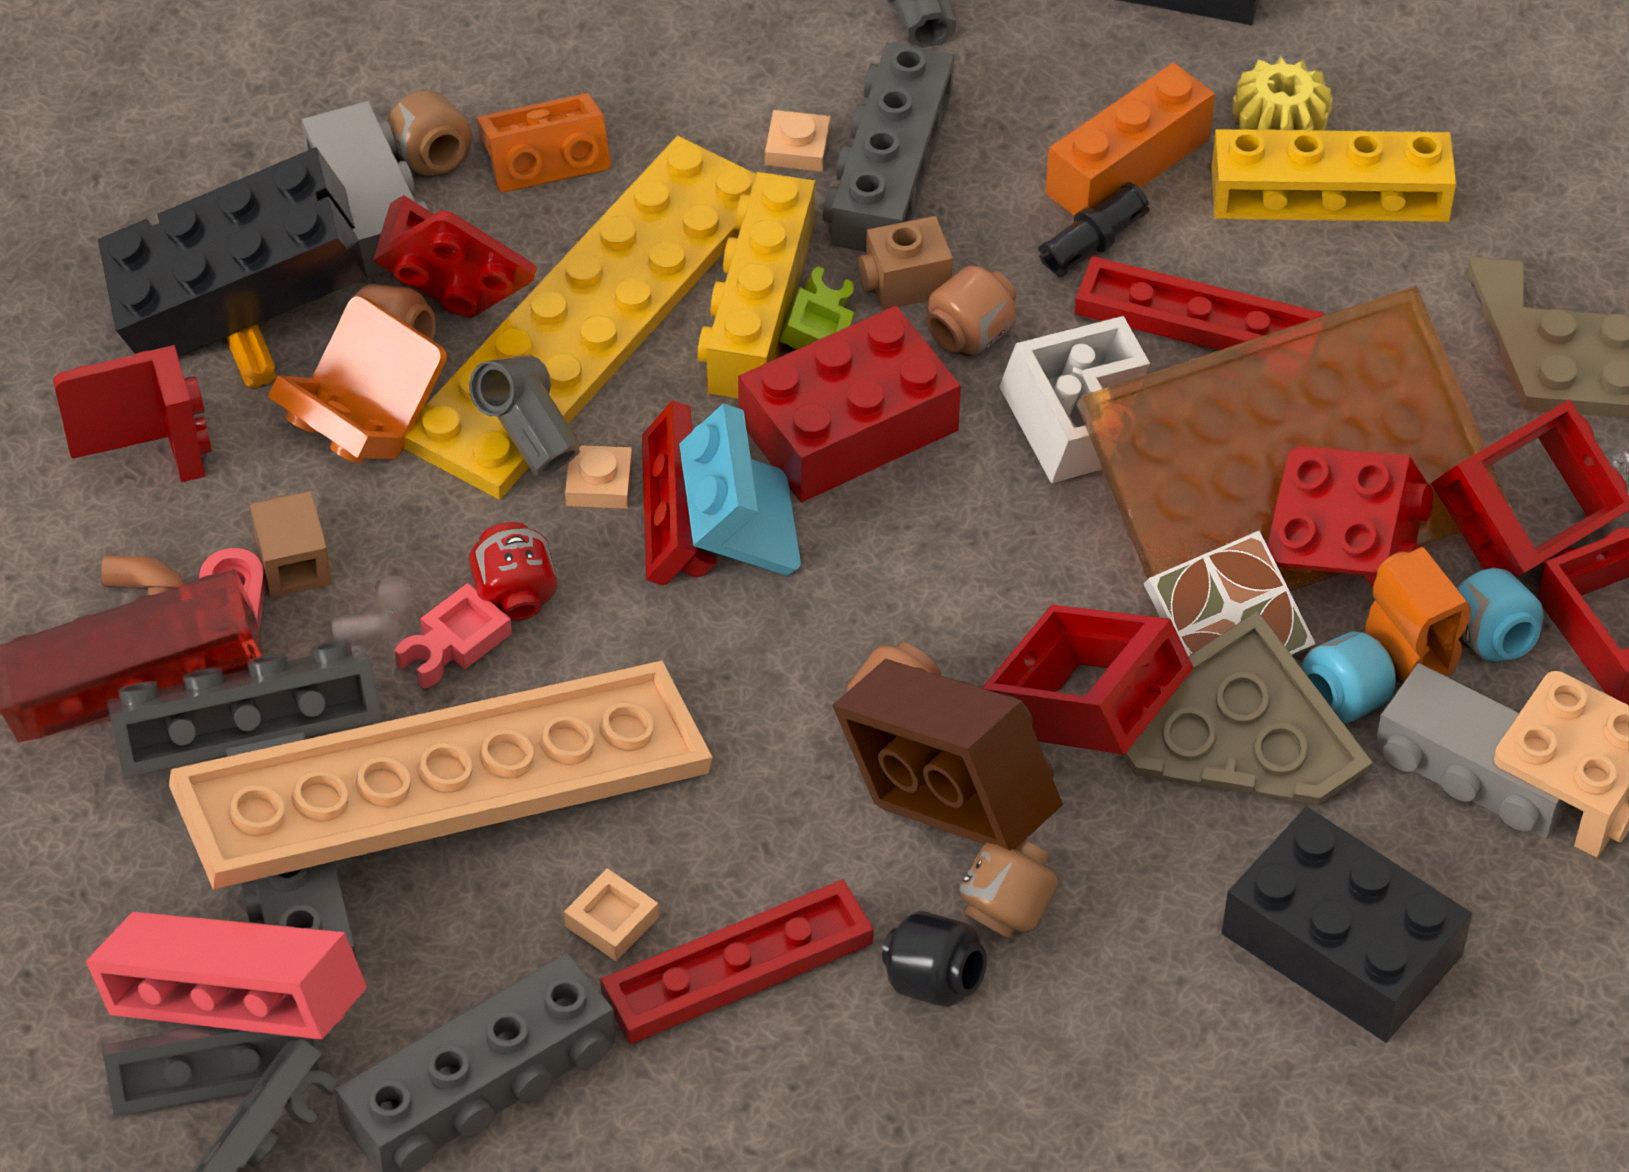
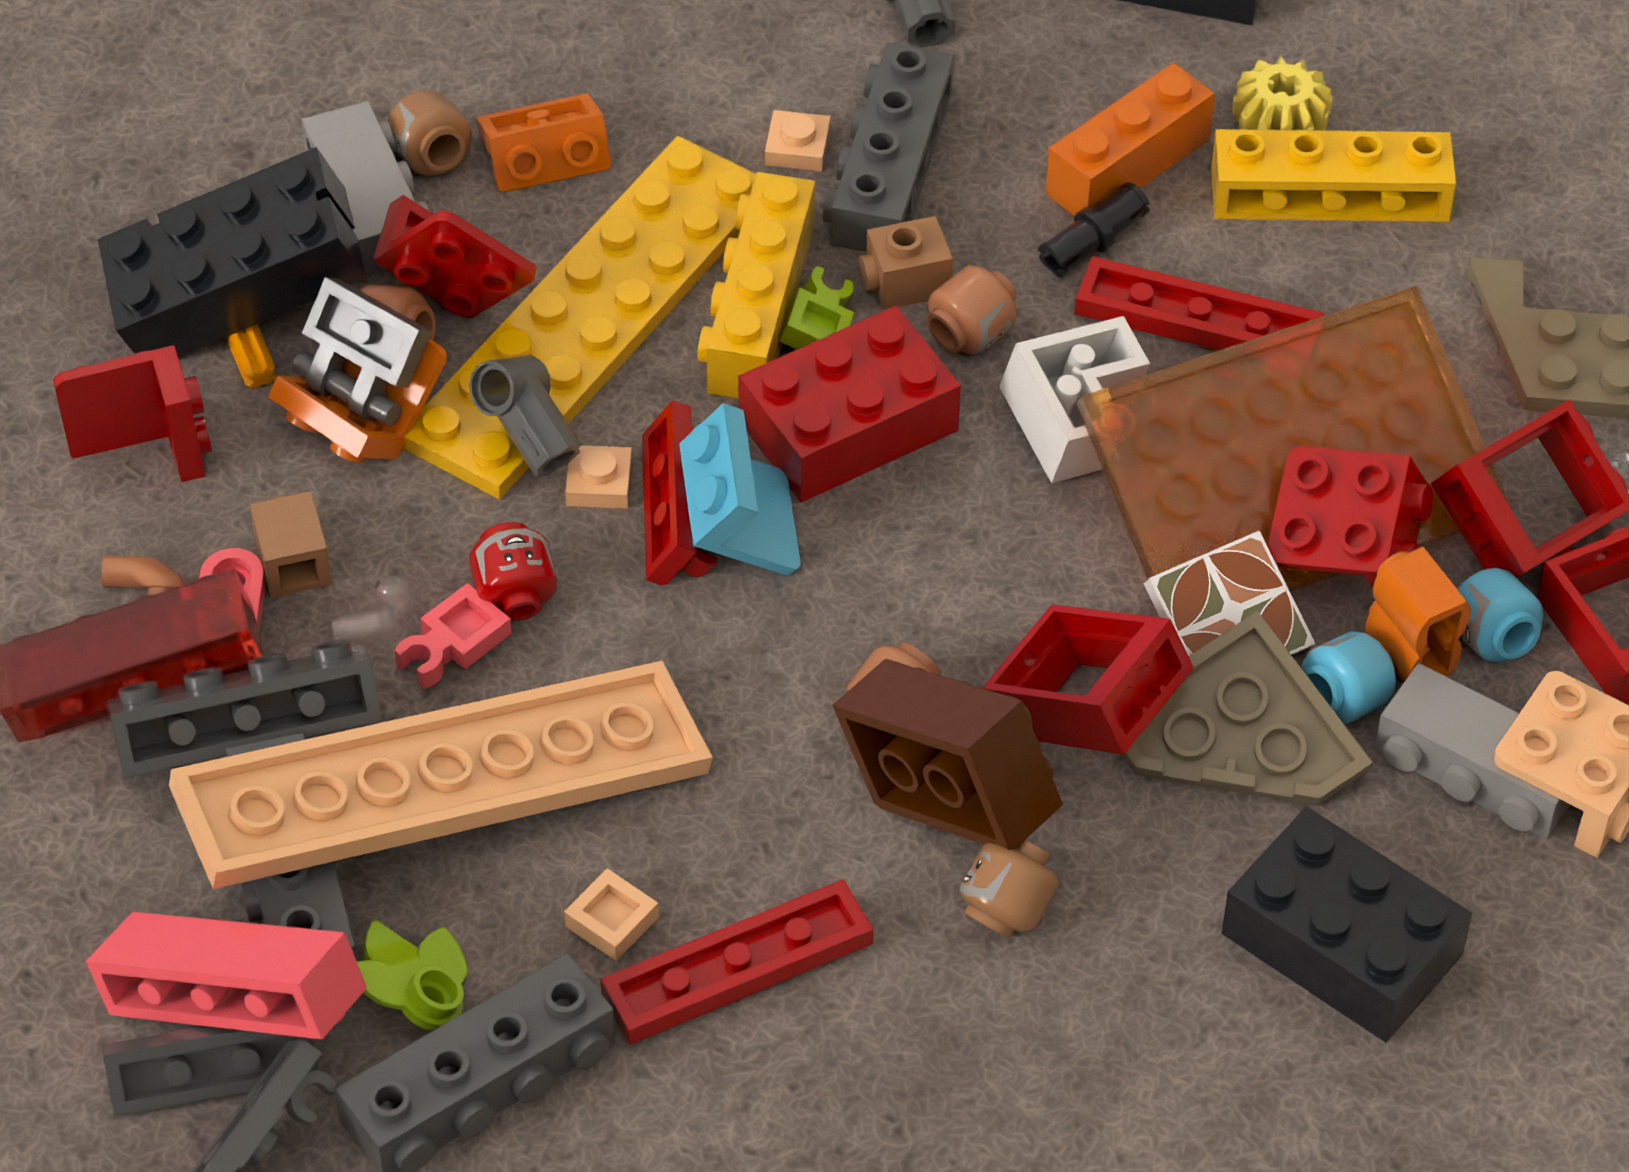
black head [882,911,987,1007] -> none
none -> plate [292,277,432,426]
none -> lime plate [357,920,468,1031]

